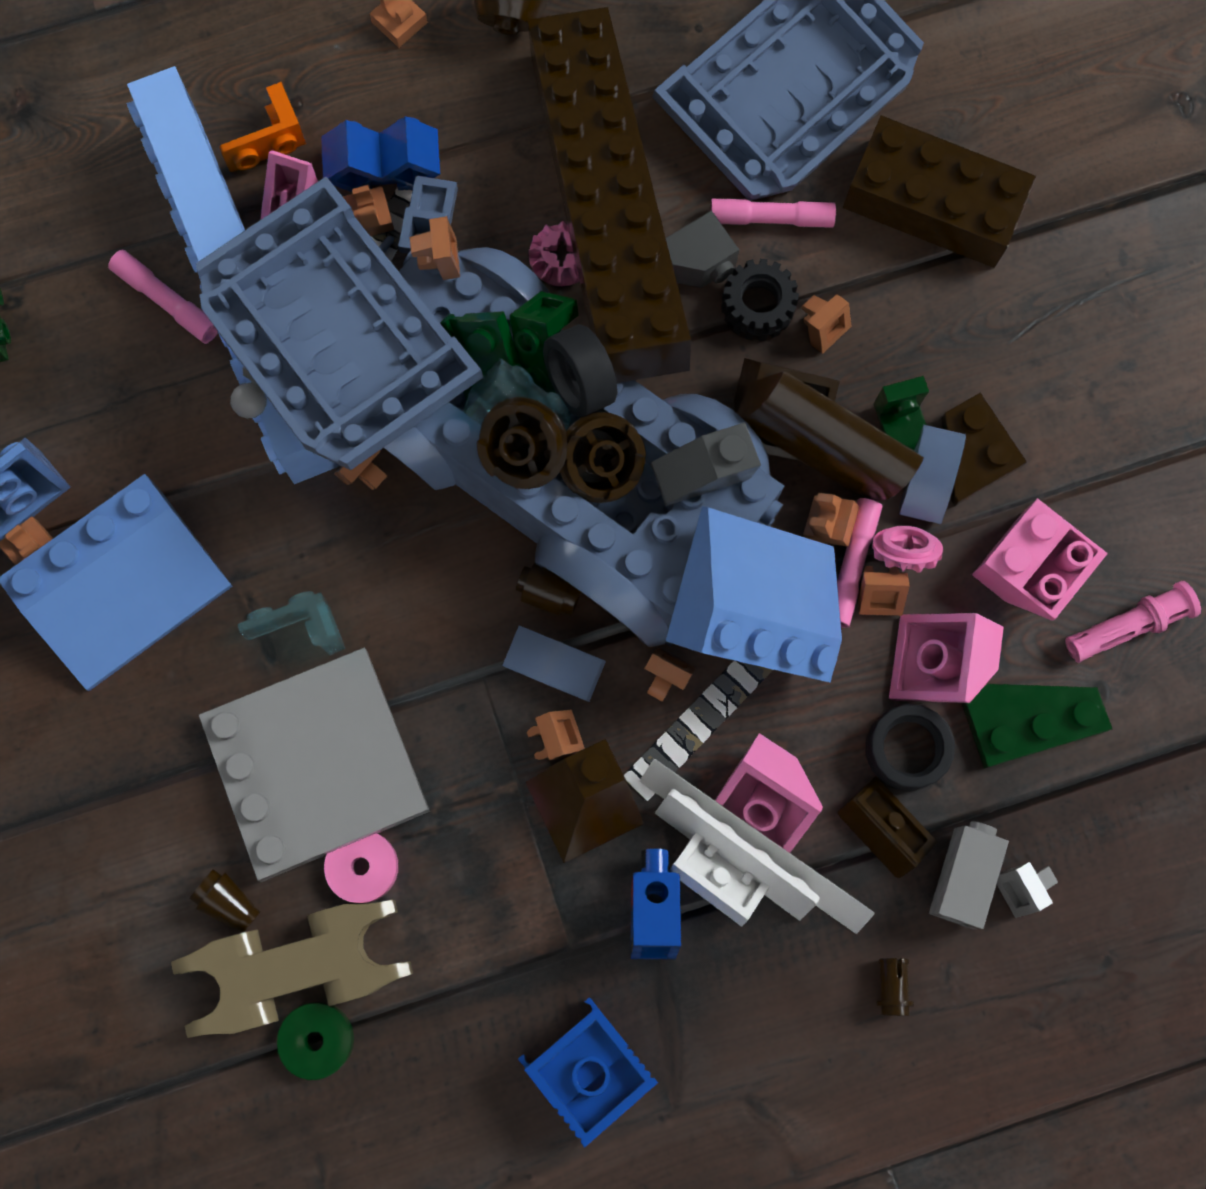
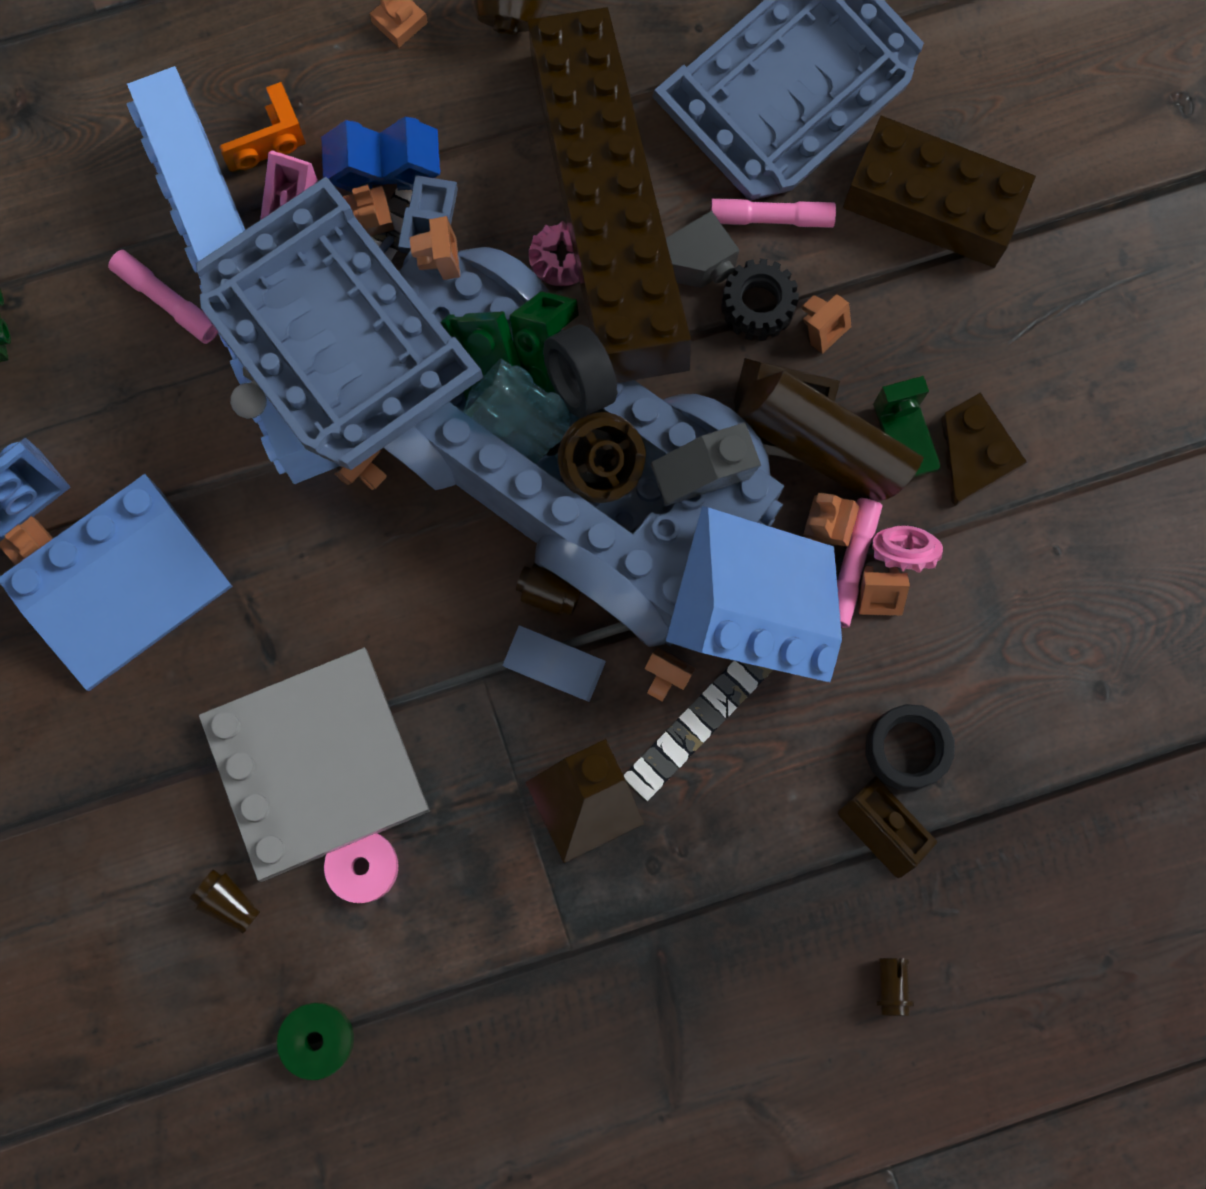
dark tan piece [171,899,413,1038] -> none
clear light blue bracket [238,591,345,655] -> none
dark brown cone [477,397,567,489] -> none
blue piece [518,997,658,1148] -> none
nougat tile [527,710,585,760] -> none
blue torso [631,849,681,960] -> none
white sticker [639,759,875,934] -> none
white bracket [655,789,820,927] -> none
bright pink slope [715,733,823,853] -> none
bright pink slope [889,613,1004,703] -> none
sand blue slope [899,425,966,524] -> none
light grey brick [929,821,1009,929] -> none
dark green wing [961,684,1113,769] -> none
bright pink slope [972,498,1108,621] -> none
light grey tile [997,862,1058,918] -> none
bright pink pin [1065,581,1201,663] -> none

